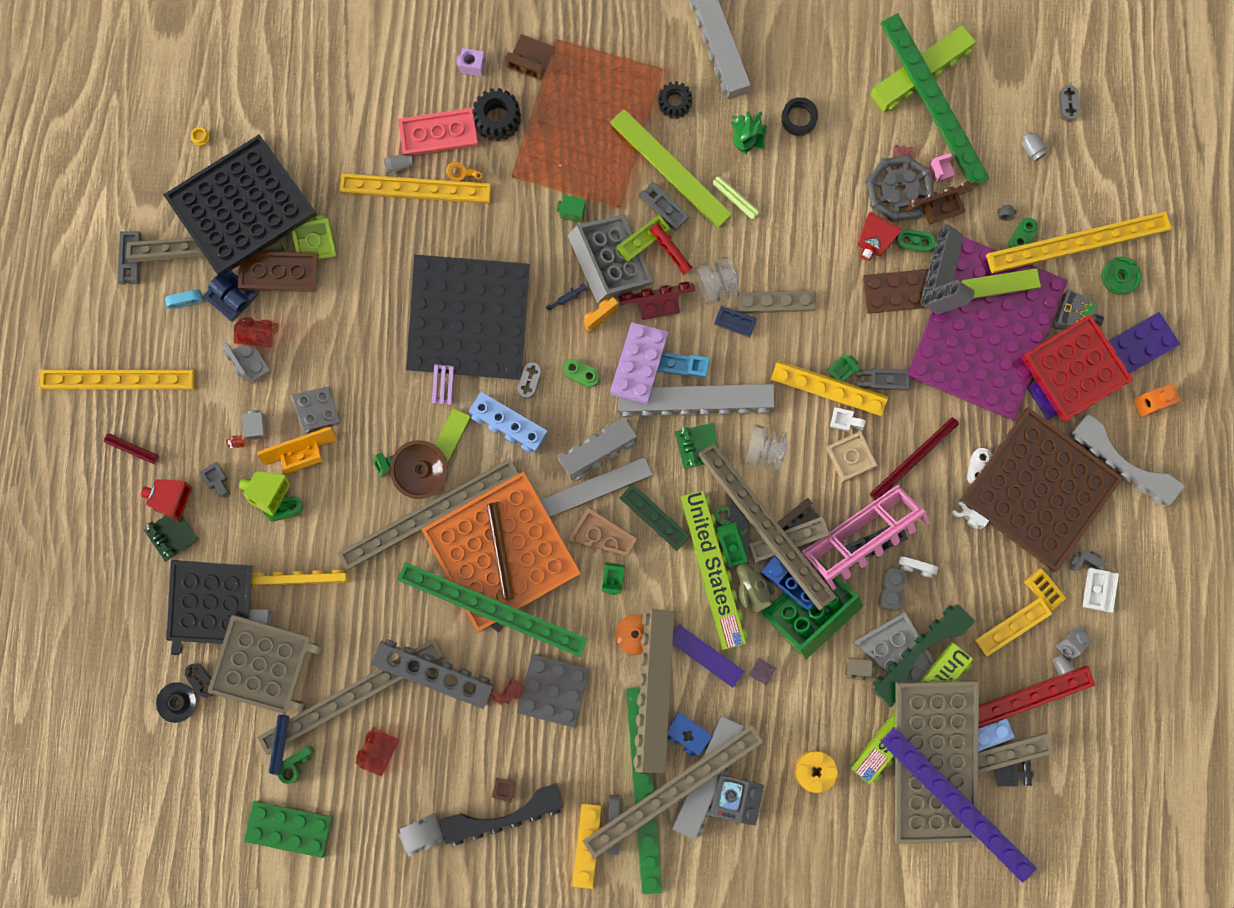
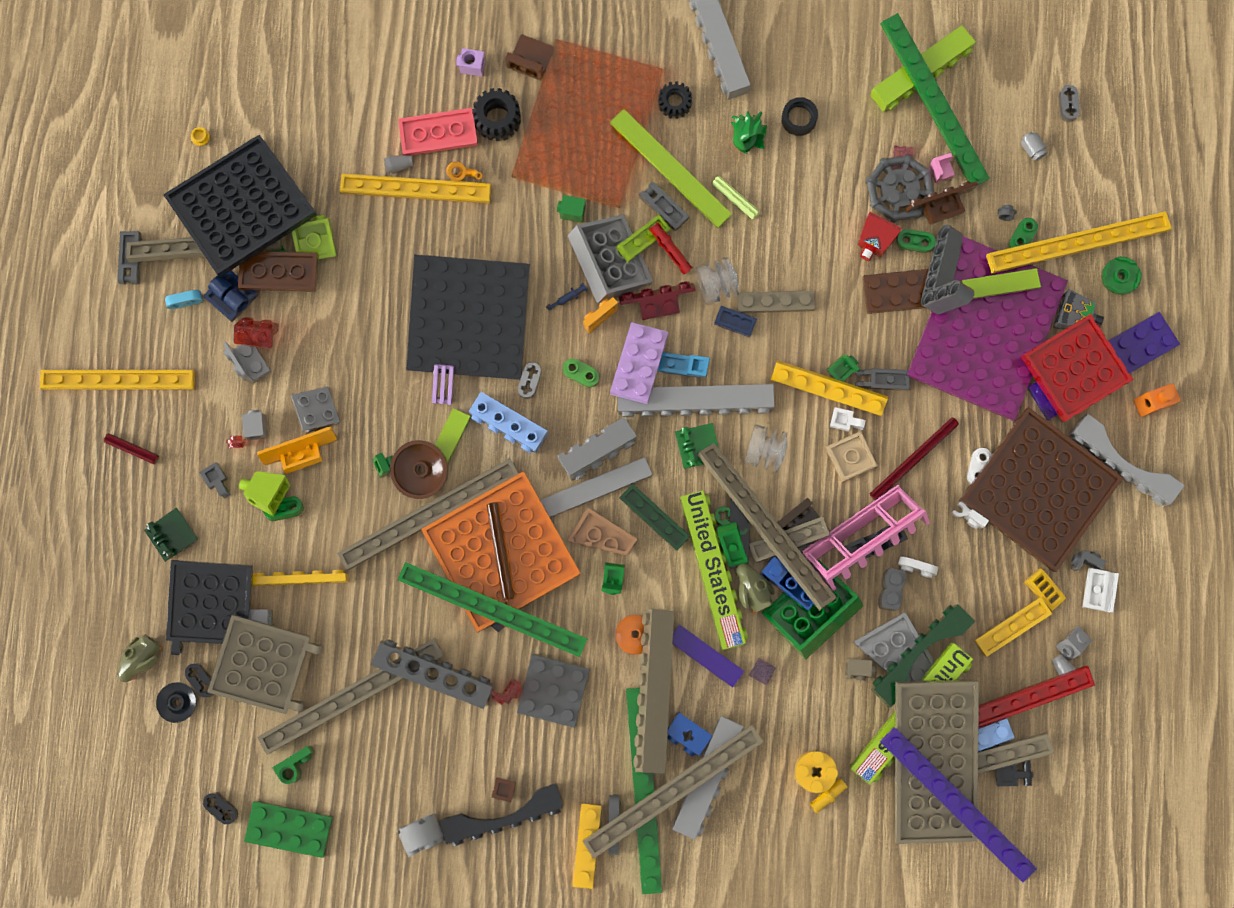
red torso [141,479,193,522] -> none
dark blue axle [268,714,289,775] -> none
clear red bracket [356,727,399,777] -> none
dark grey slope [710,775,764,826] -> none
none -> olive animal [117,634,163,682]
none -> black beam [203,793,239,825]
none -> yellow pin [809,778,848,814]

